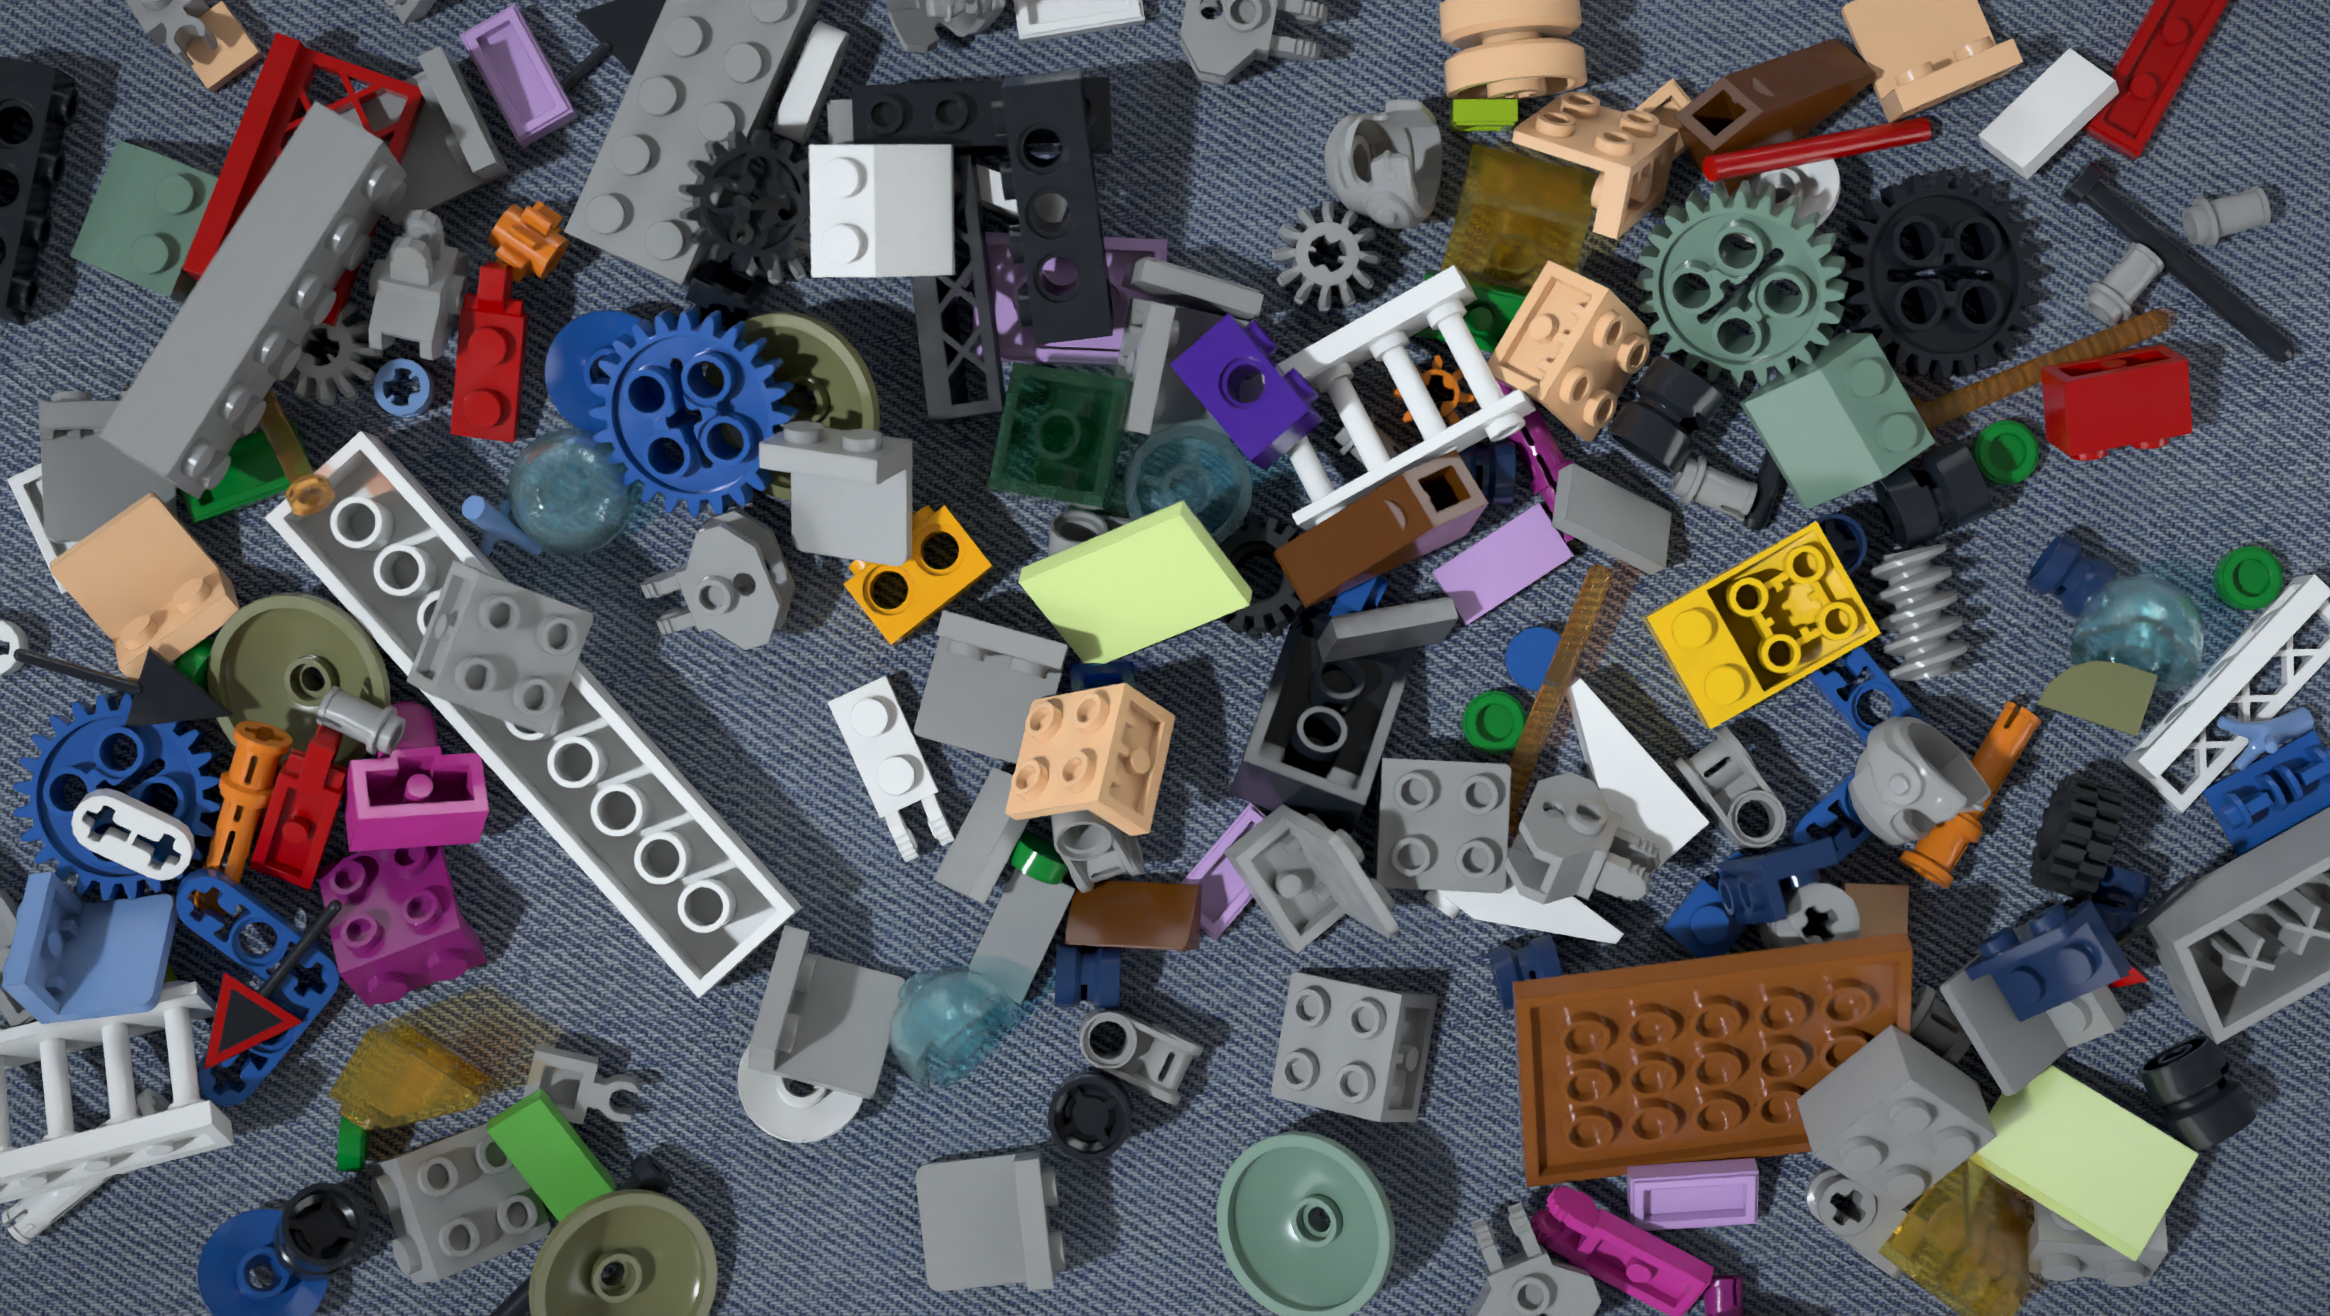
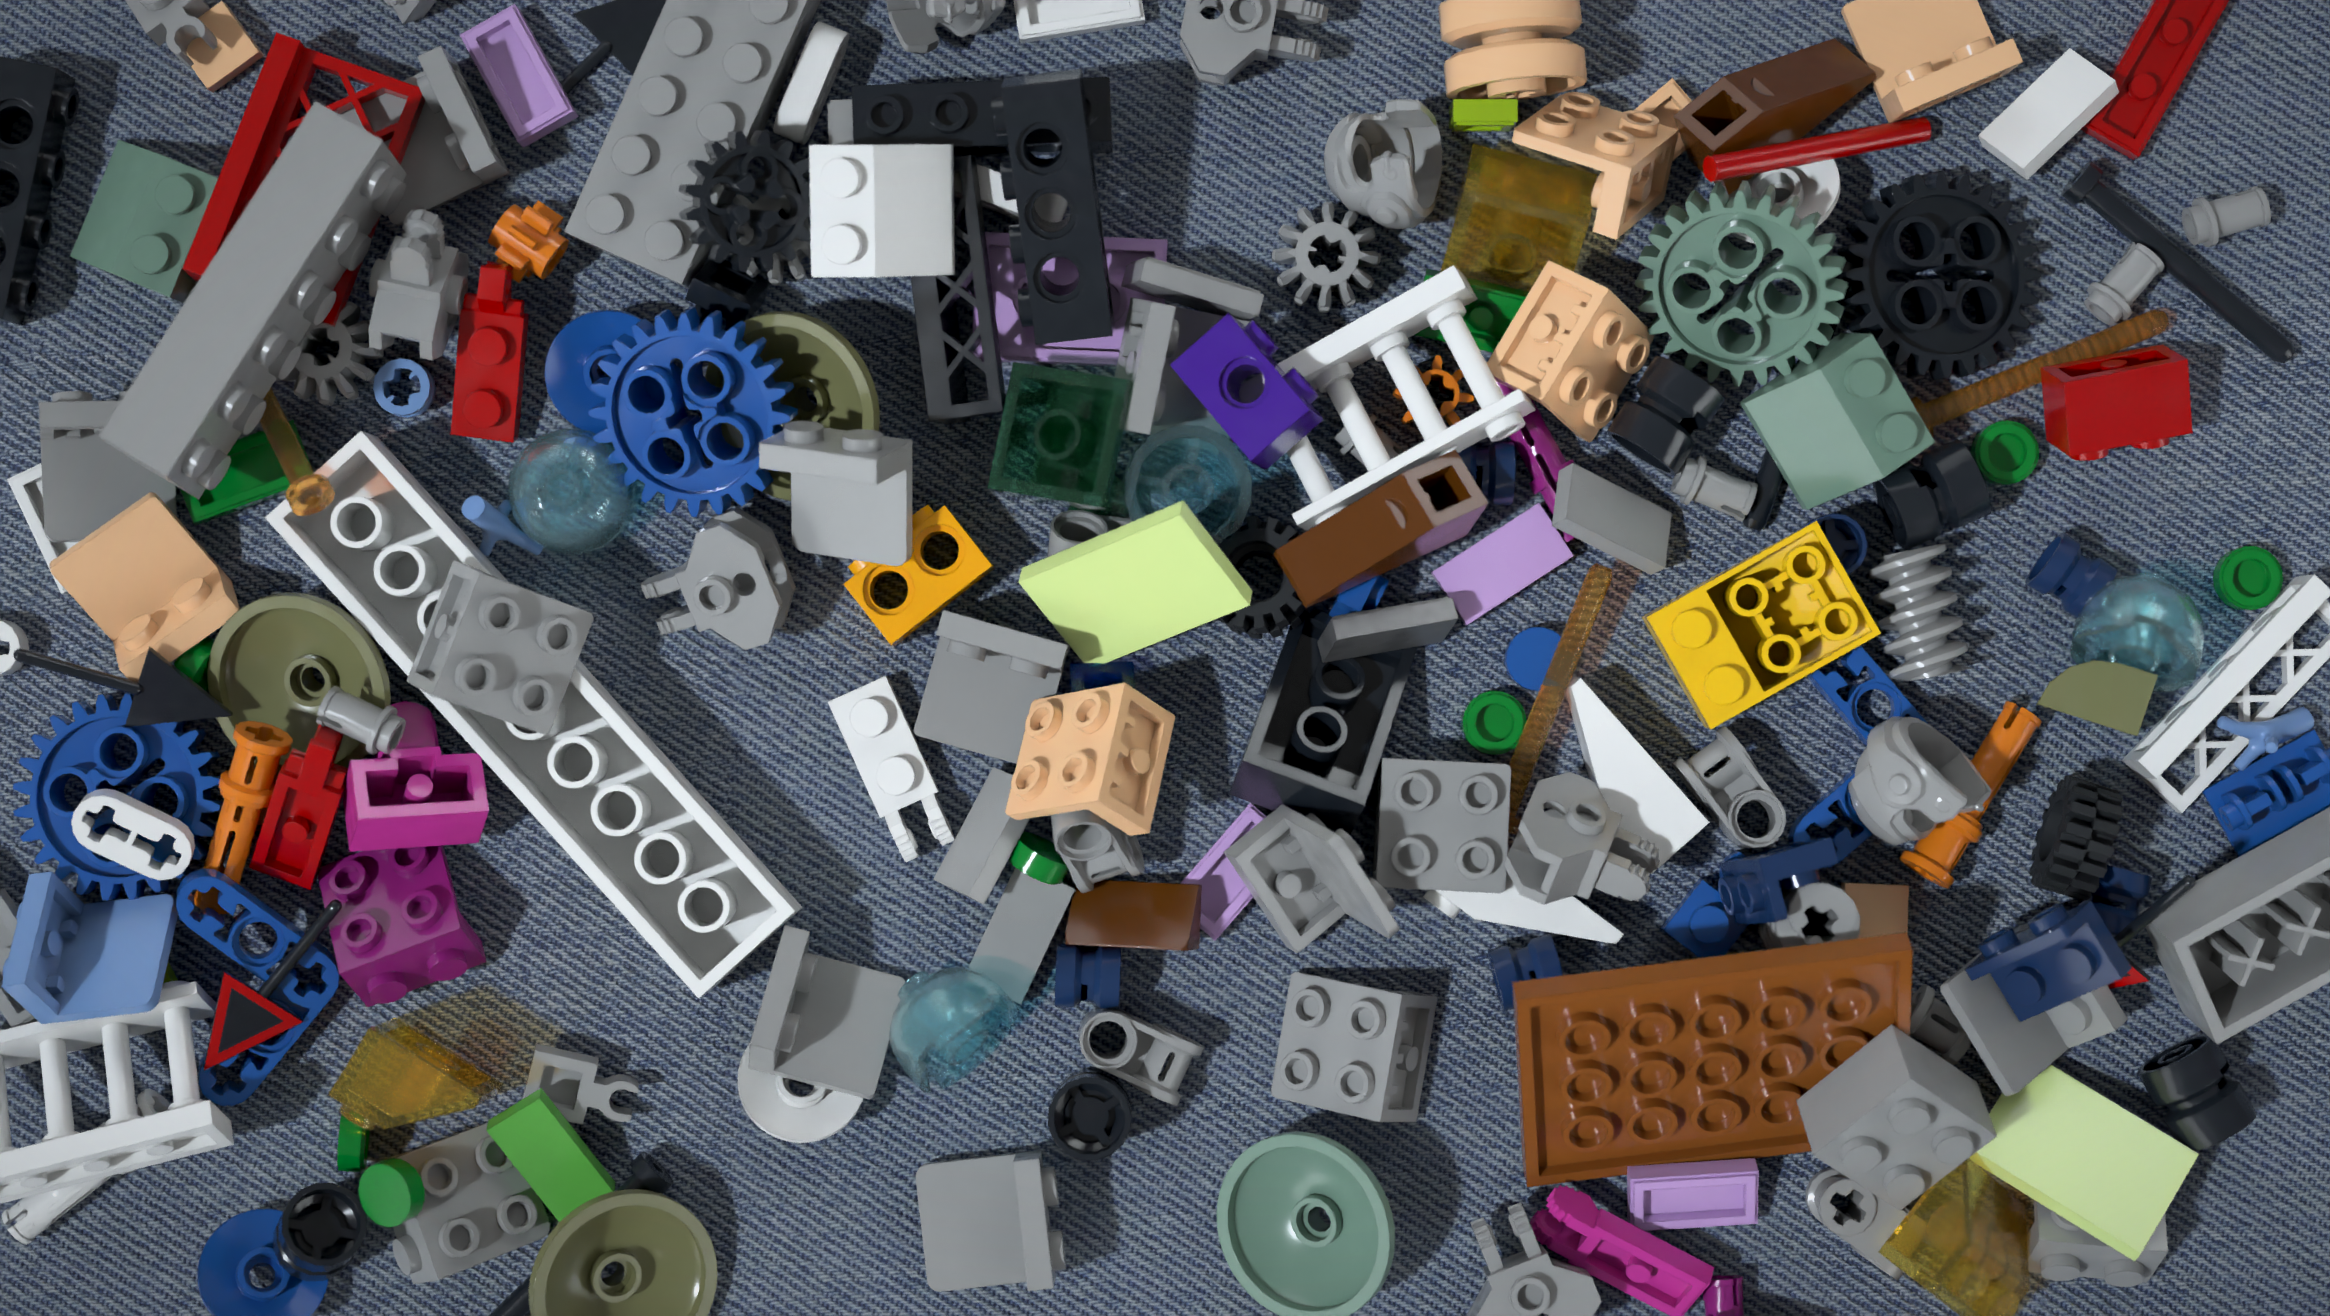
none -> green tile [358,1158,425,1227]

